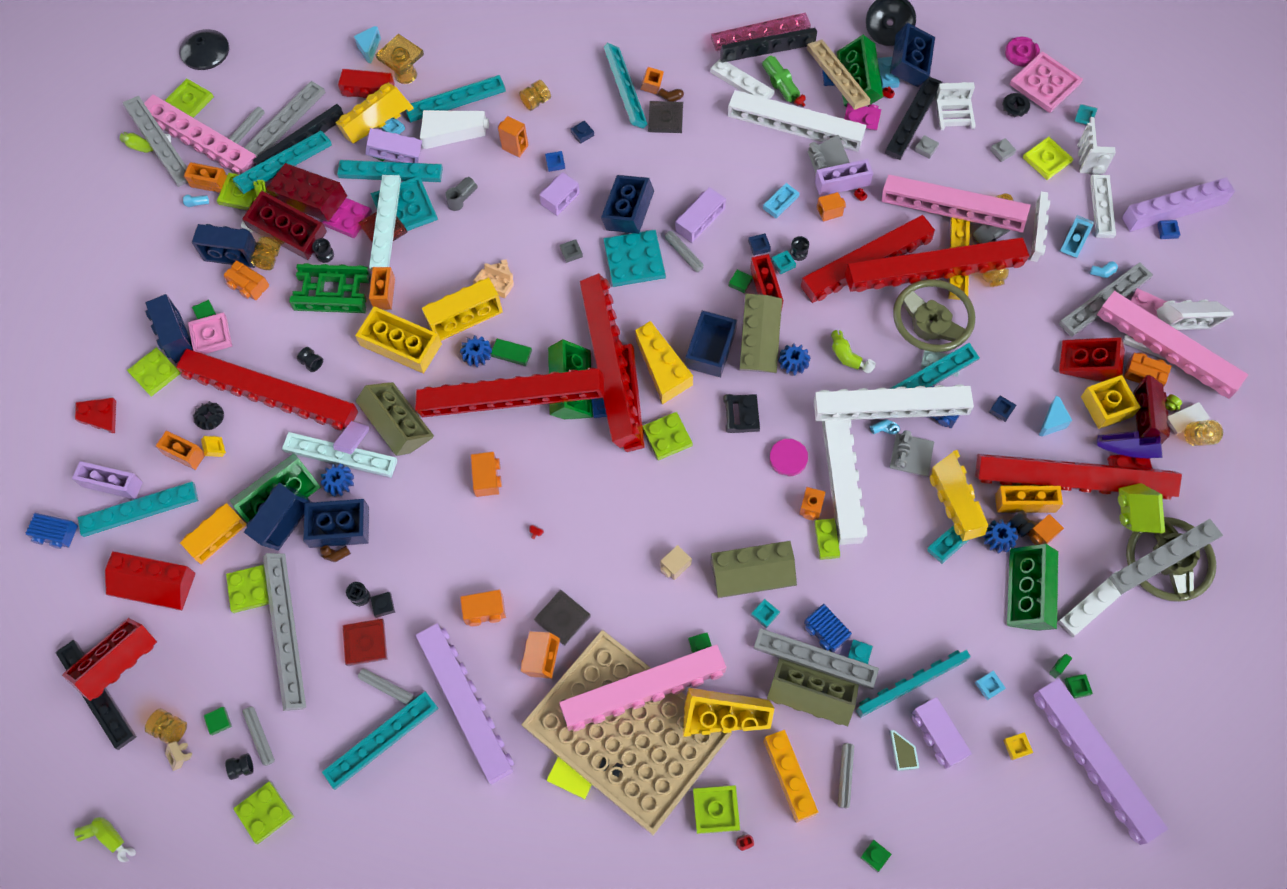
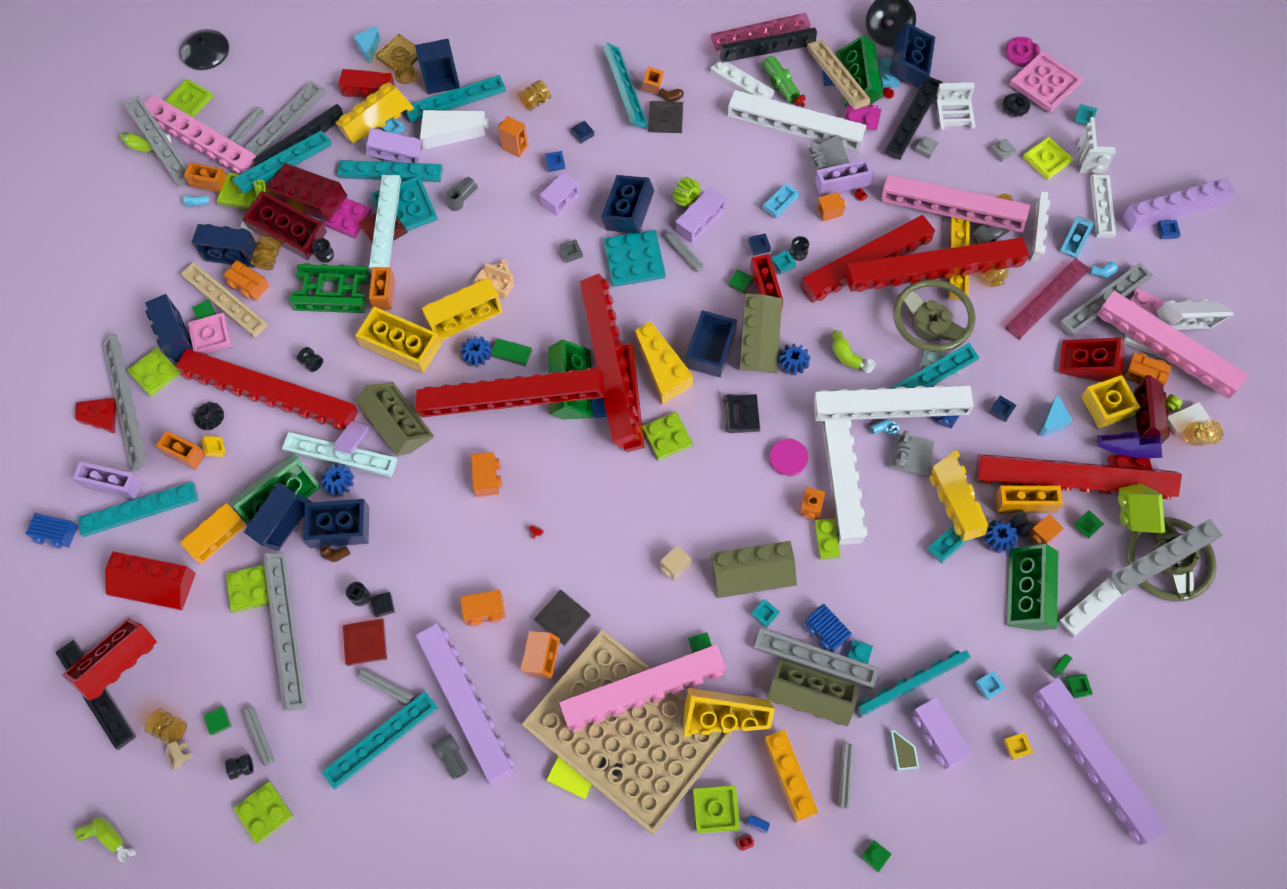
none -> light grey plate [103,334,147,471]
none -> tan plate [181,262,268,338]
none -> dark blue piece [415,38,460,95]
none -> dark grey piece [432,733,469,780]
none -> lime gear [672,176,701,208]
none -> blue tile [746,815,770,833]
none -> clear pink plate [1005,258,1090,340]
none -> green plate [1074,510,1104,539]

